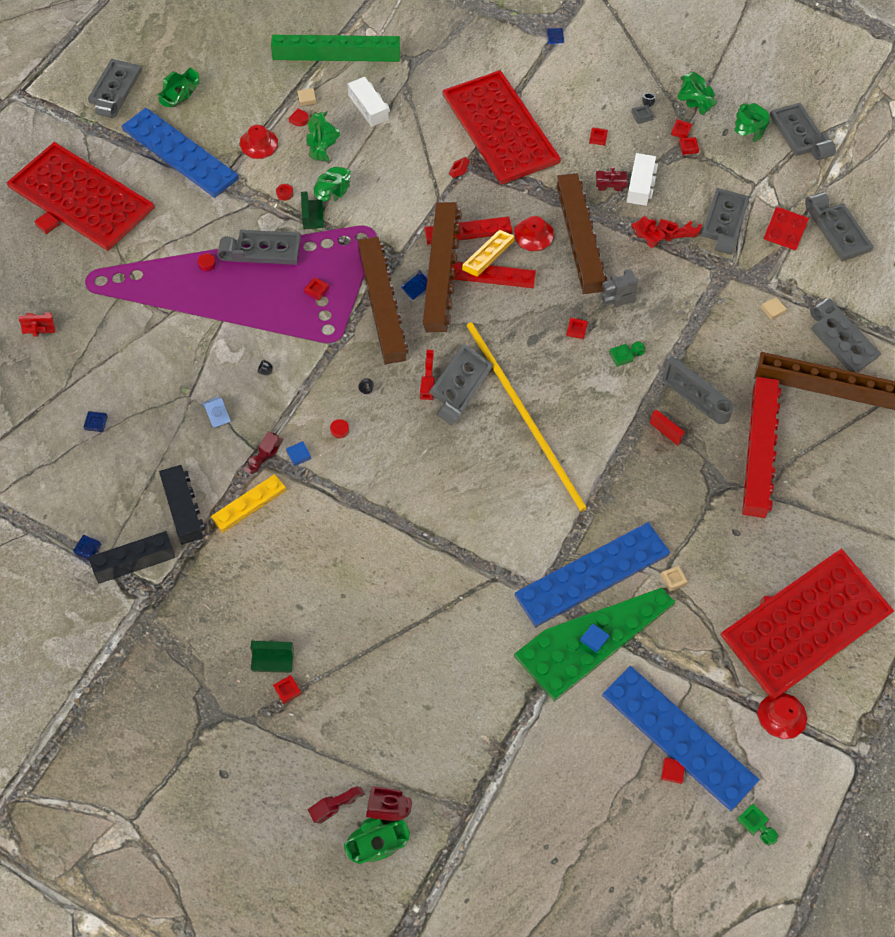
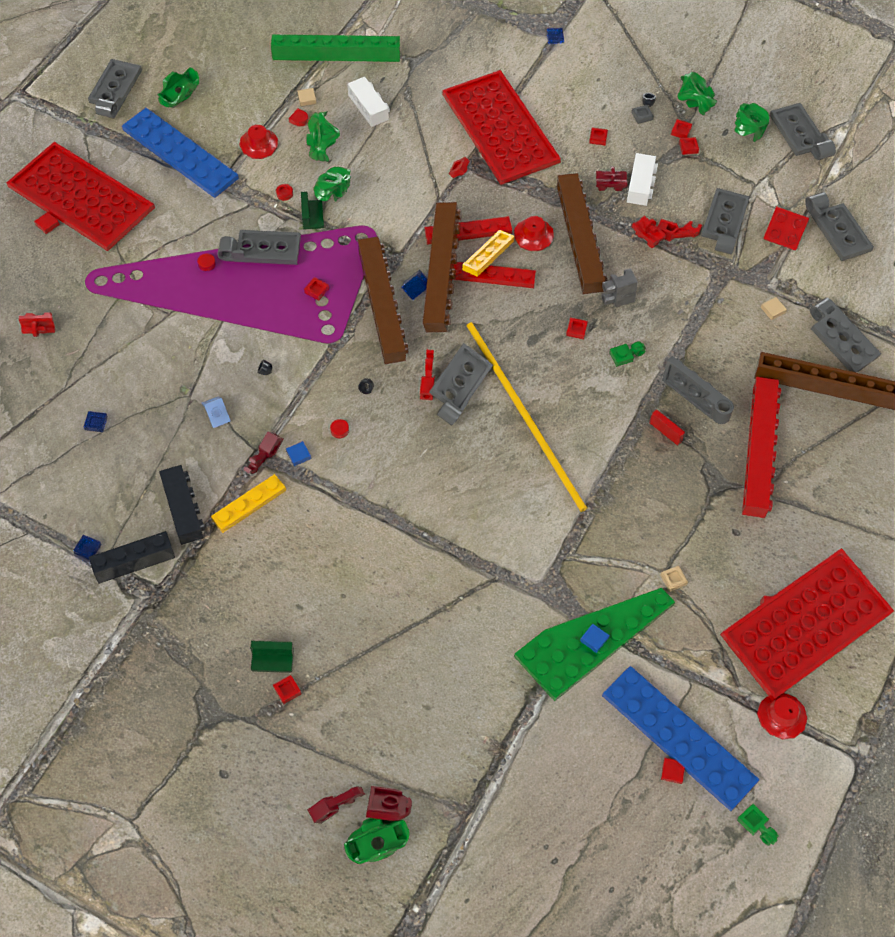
blue plate [514,522,670,628] -> none

